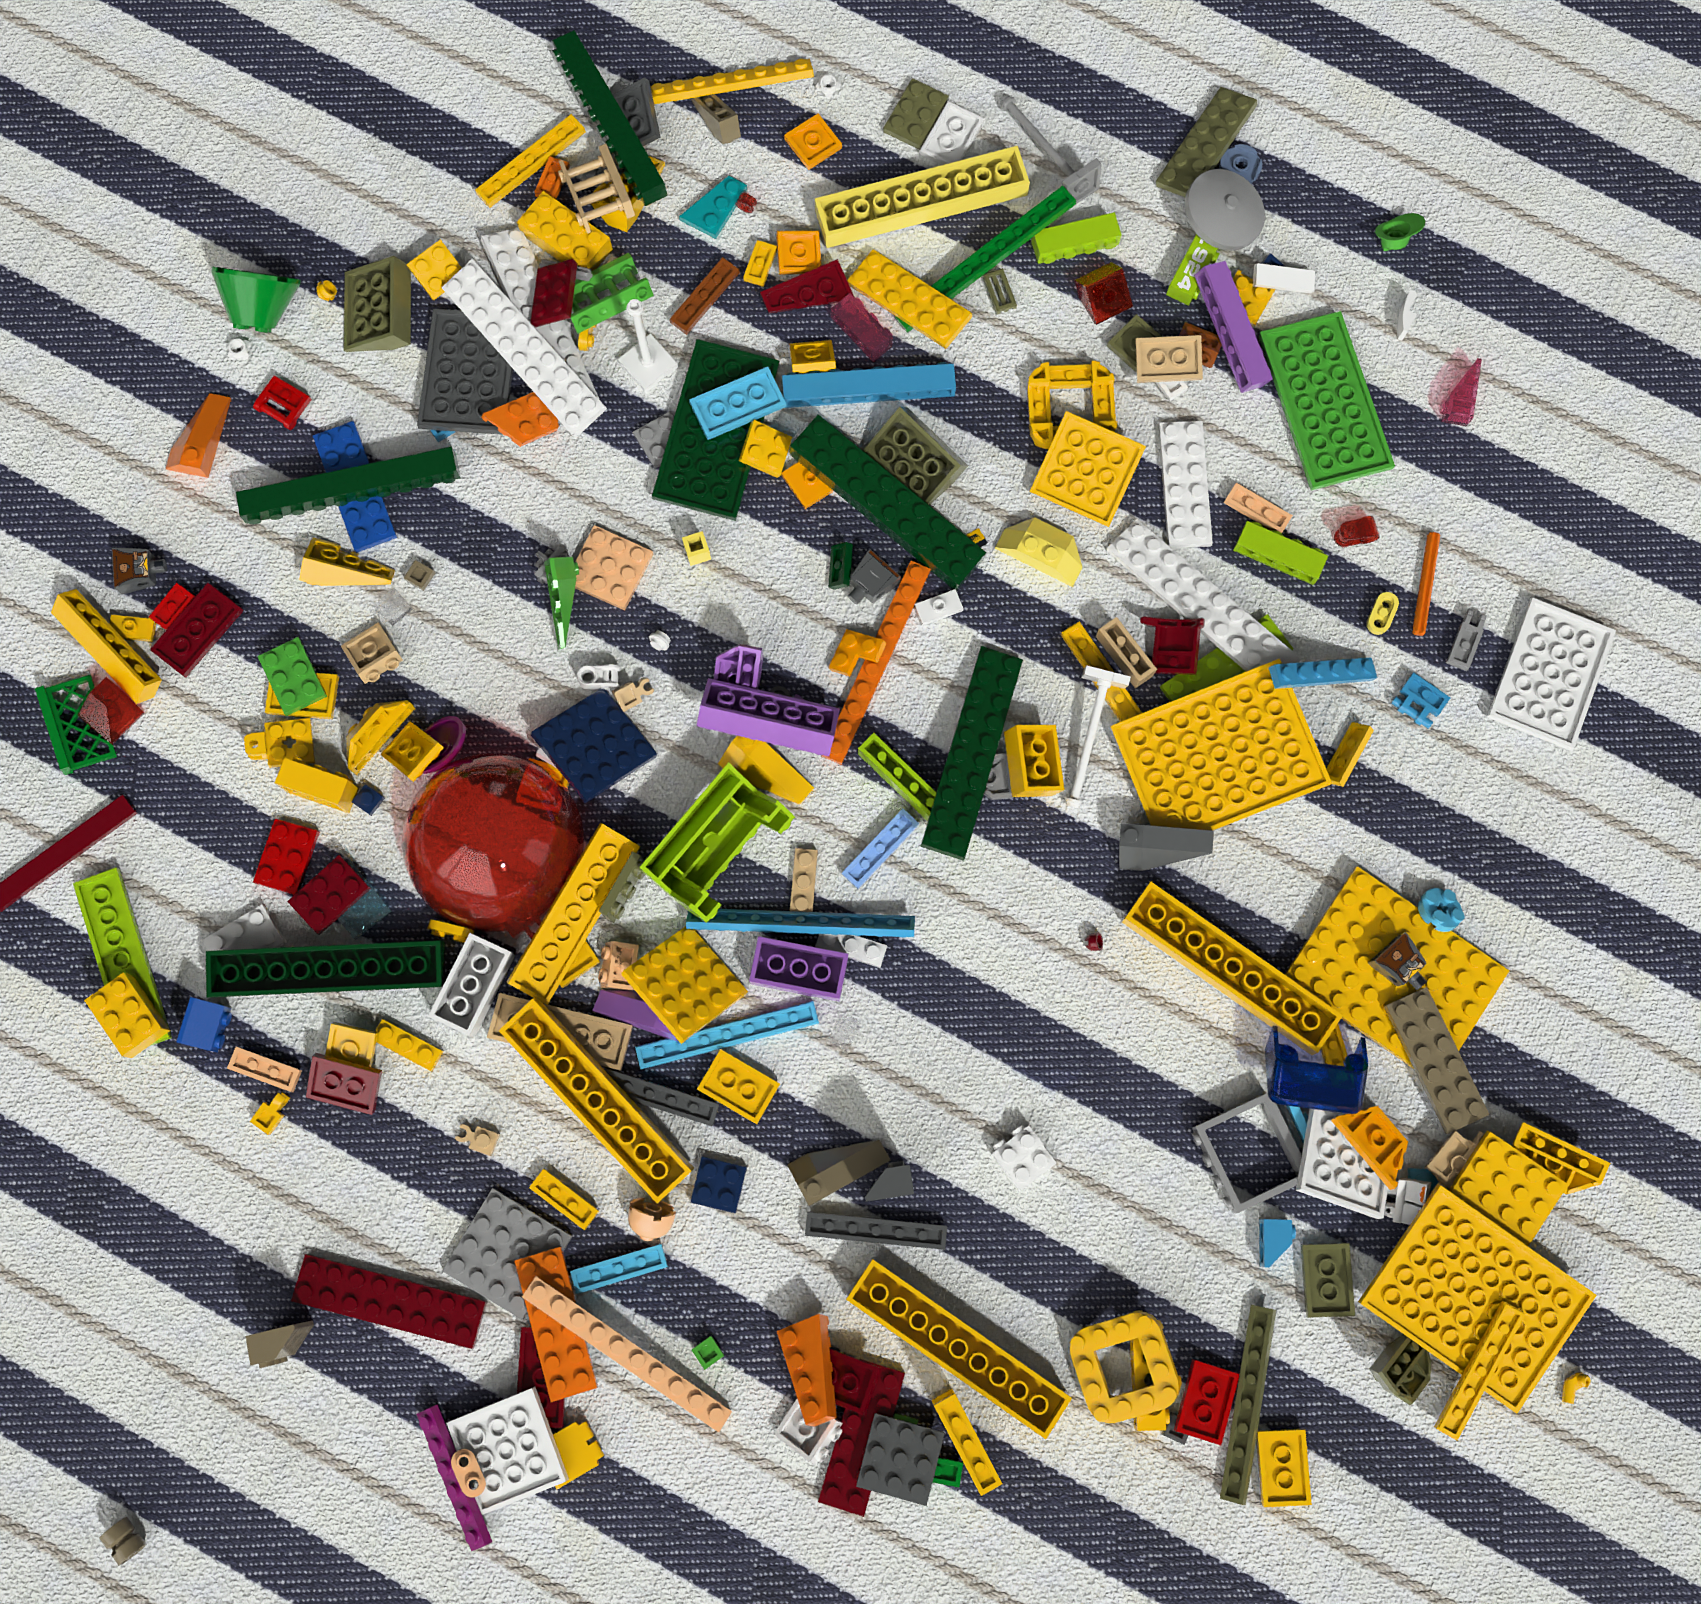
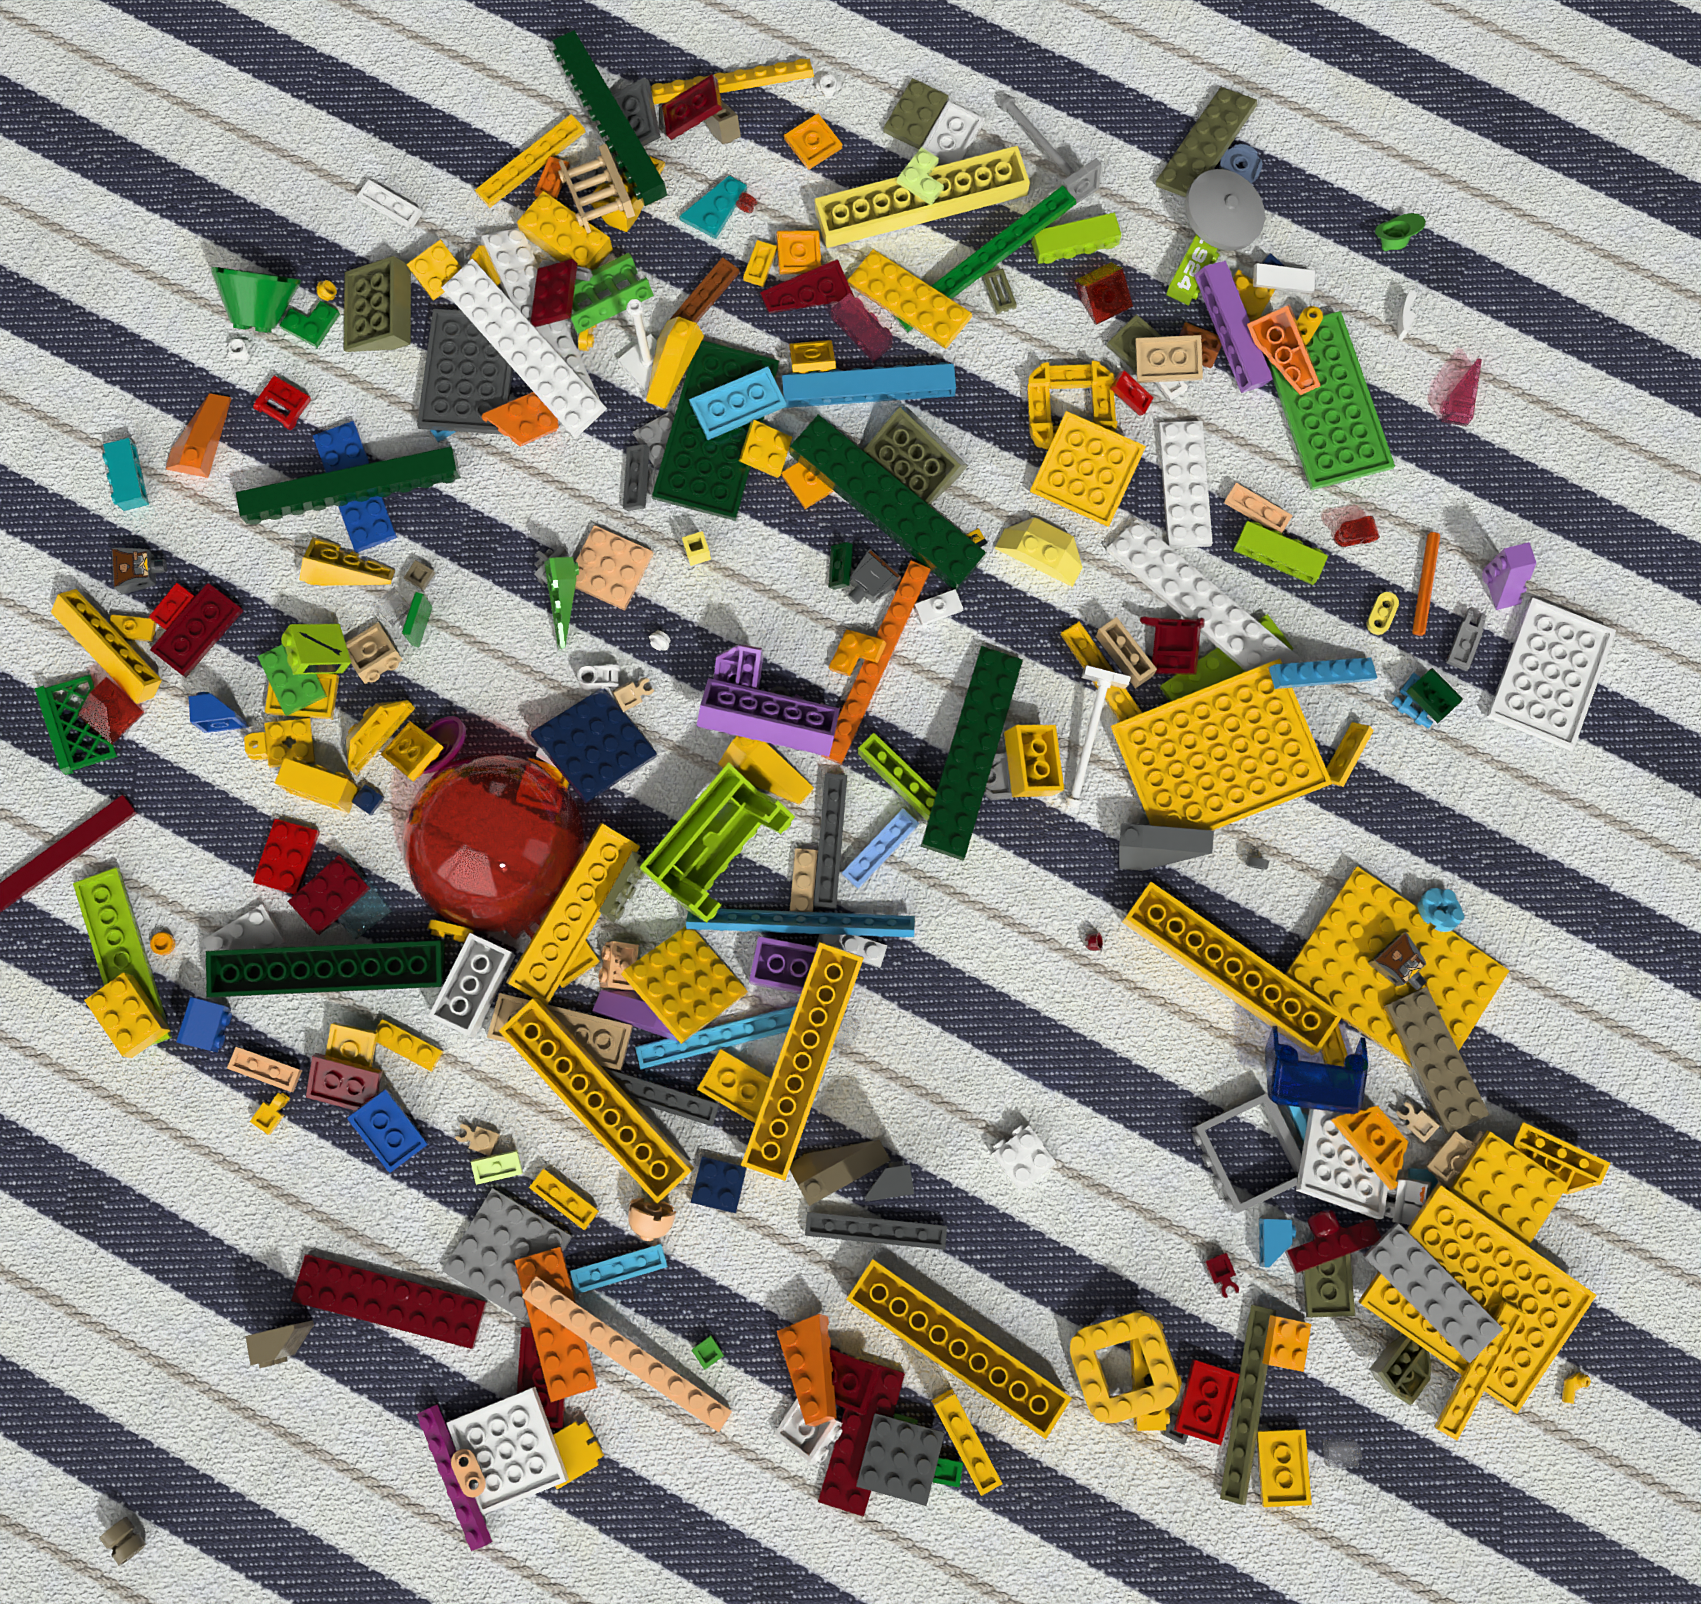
none -> teal brick [102,438,149,511]
none -> light orange tile [150,932,176,956]
none -> blue slope [188,692,249,733]
none -> green plate [279,301,340,348]
none -> lime brick [281,624,351,675]
none -> blue plate [347,1088,428,1173]
none -> white plate [357,180,423,230]
none -> green tile [402,592,433,648]
none -> yellow tile [469,245,500,286]
none -> yellowish green plate [471,1149,523,1185]
none -> dark grey plate [623,444,650,511]
none -> yellow wedge [646,317,704,409]
none -> dark red plate [662,74,723,140]
none -> yellow brick [741,942,864,1181]
none -> dark grey plate [814,773,847,909]
none -> yellowish green plate [897,147,944,205]
none -> red plate [1110,370,1154,416]
none -> dark red plate [1204,1252,1239,1298]
none -> dark grey tile [1245,857,1269,870]
none -> orange wedge [1247,304,1321,395]
none -> light orange plate [1262,1315,1311,1372]
none -> dark red plate [1285,1209,1381,1274]
none -> yellow plate [1297,306,1323,345]
none -> clear brick [1323,1439,1362,1468]
none -> light grey plate [1363,1222,1503,1363]
none -> tan plate [1396,1101,1441,1143]
none -> dark green bracket [1406,668,1463,724]
none -> medium lavender wedge [1482,542,1536,610]

